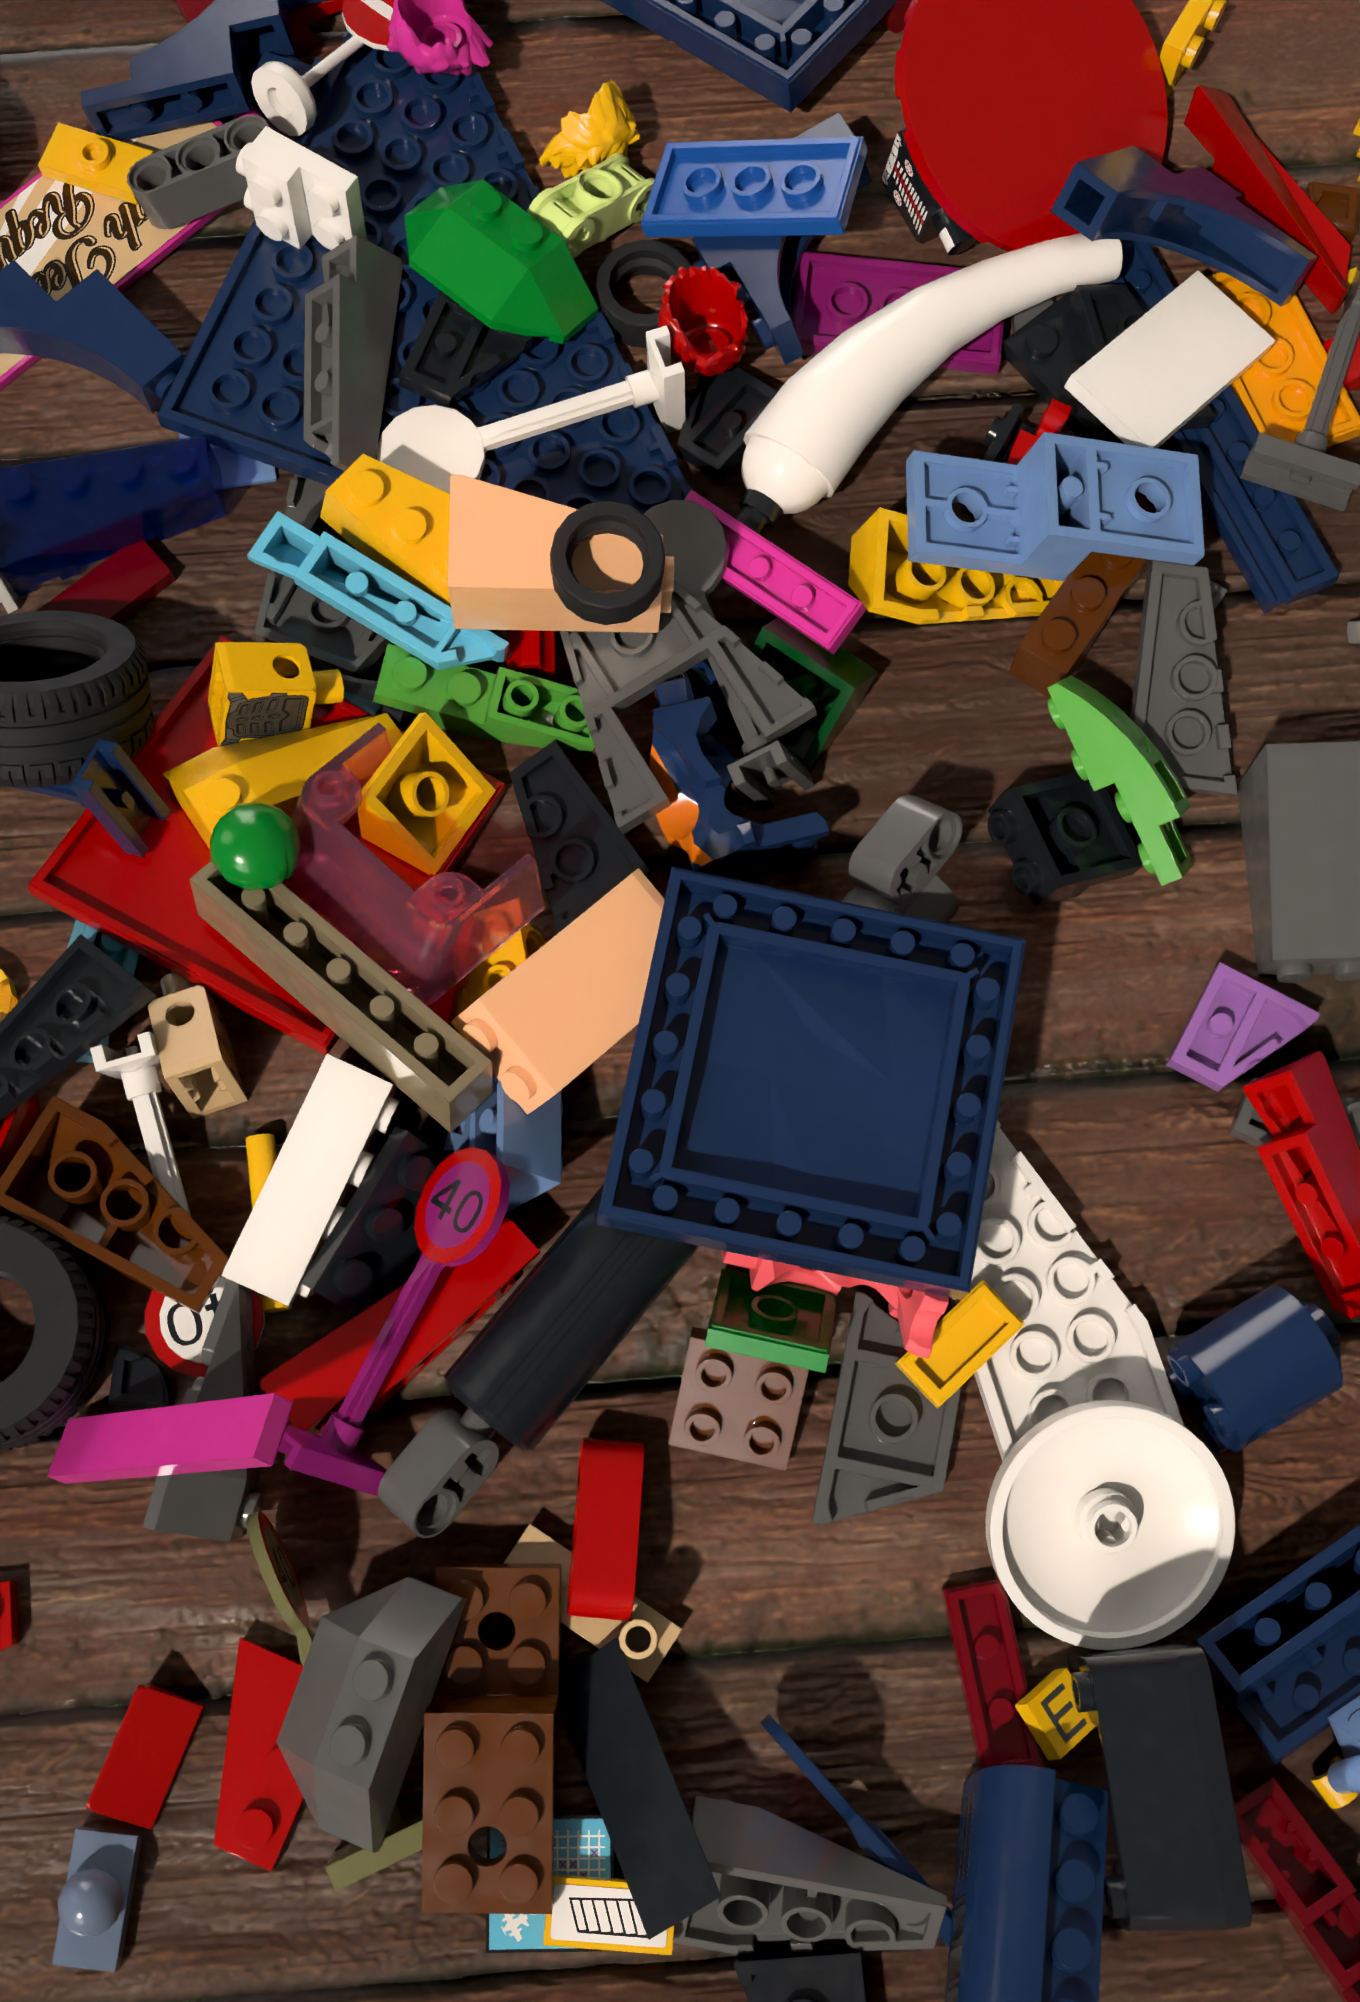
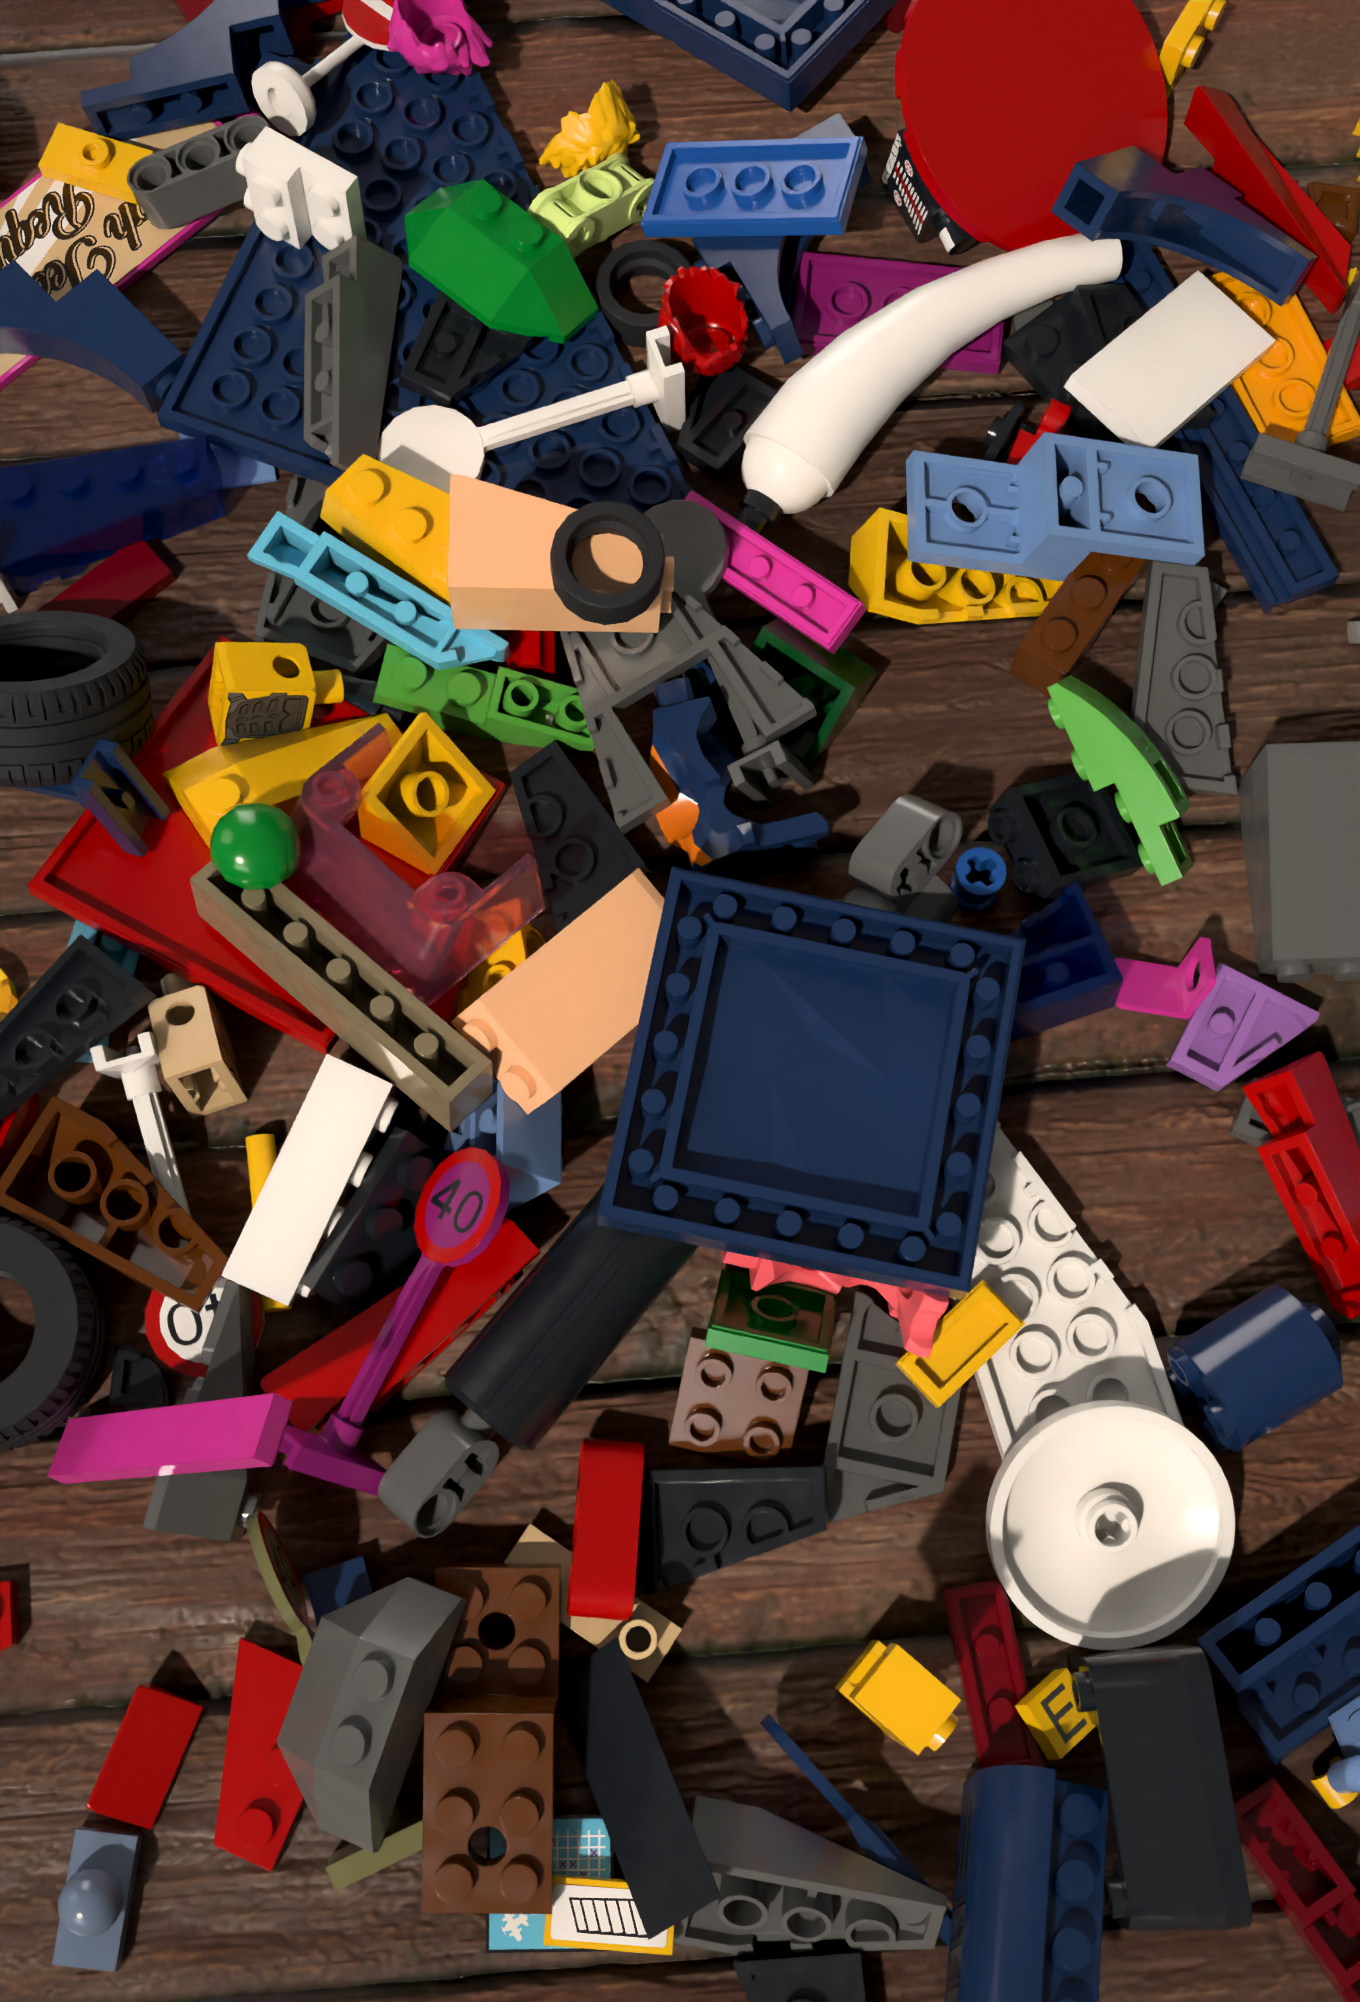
none -> dark blue tile [304,1556,376,1627]
none -> black wing [642,1466,829,1596]
none -> yellow arch [834,1640,961,1755]
none -> blue bush [950,847,1007,912]
none -> clear blue wedge [1008,880,1124,1042]
none -> dark pink bracket [1111,937,1216,1020]

